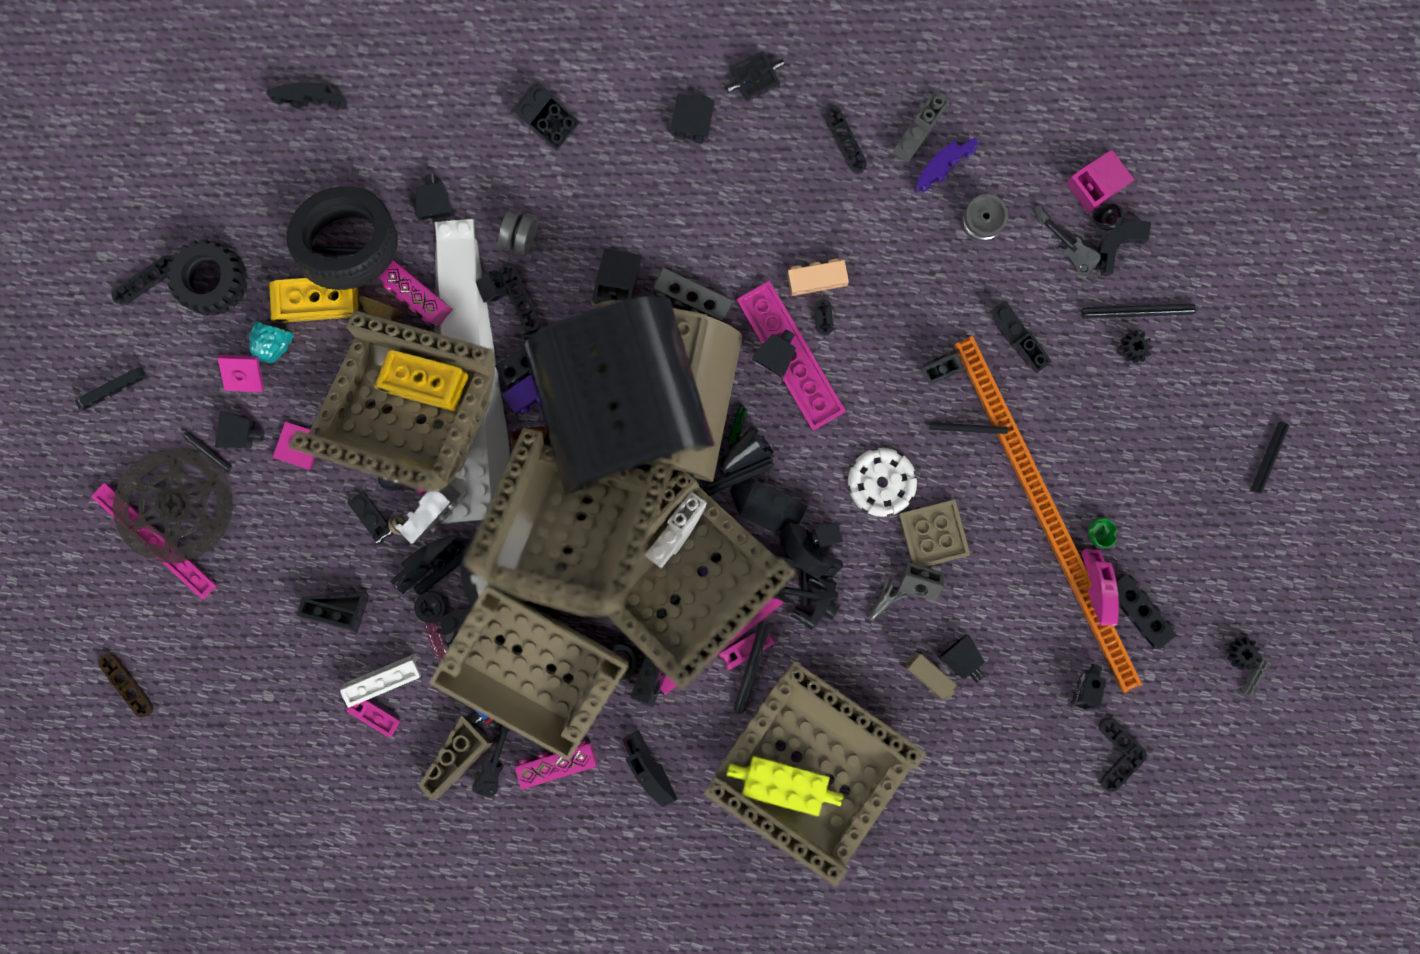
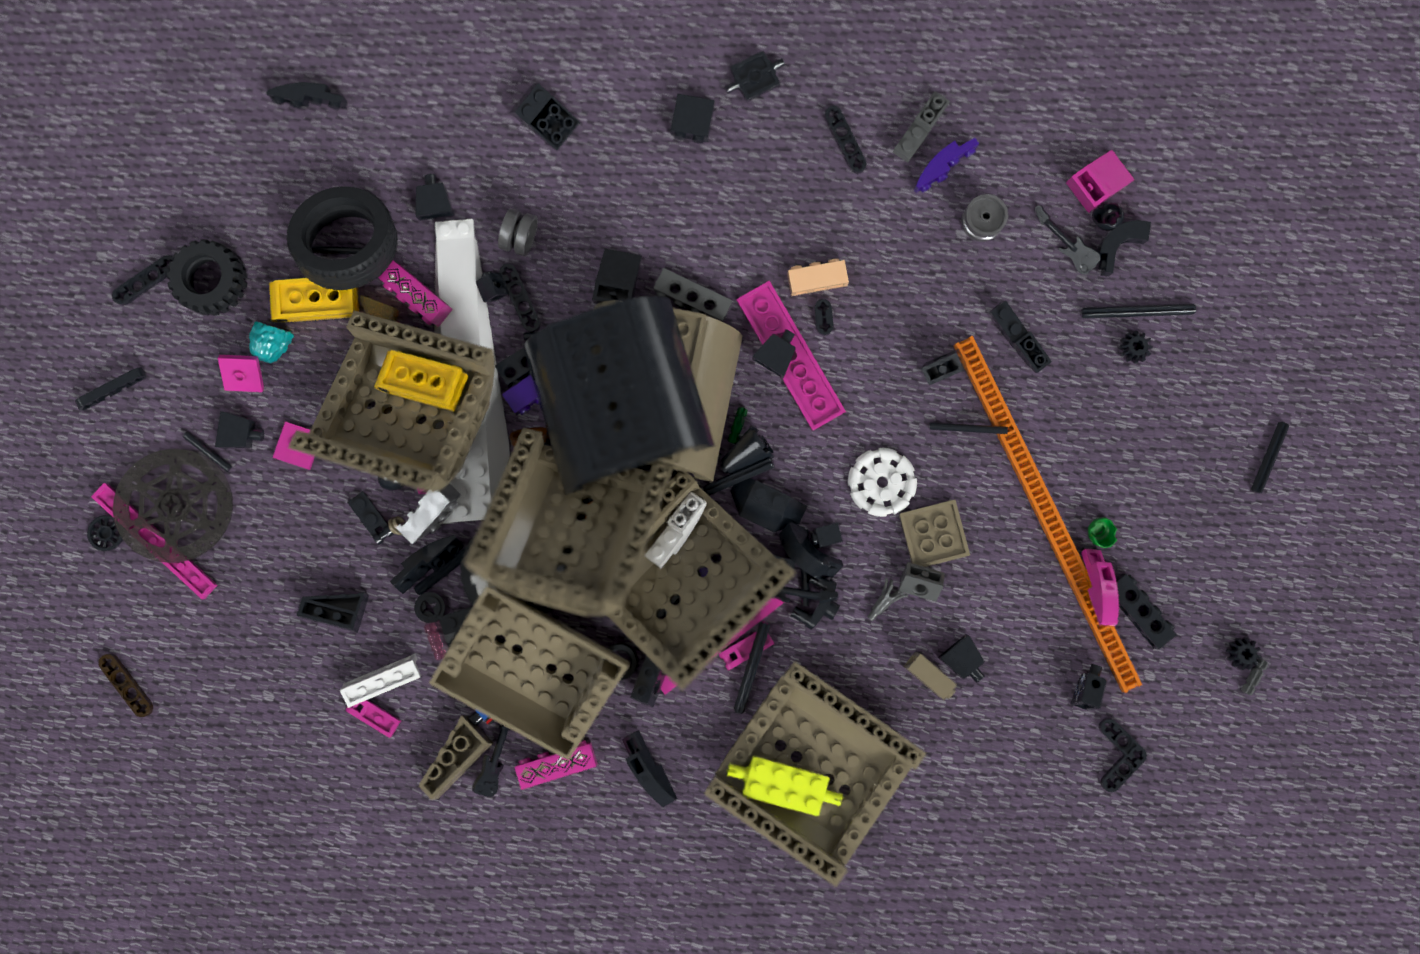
none -> black wheel [87,515,124,551]

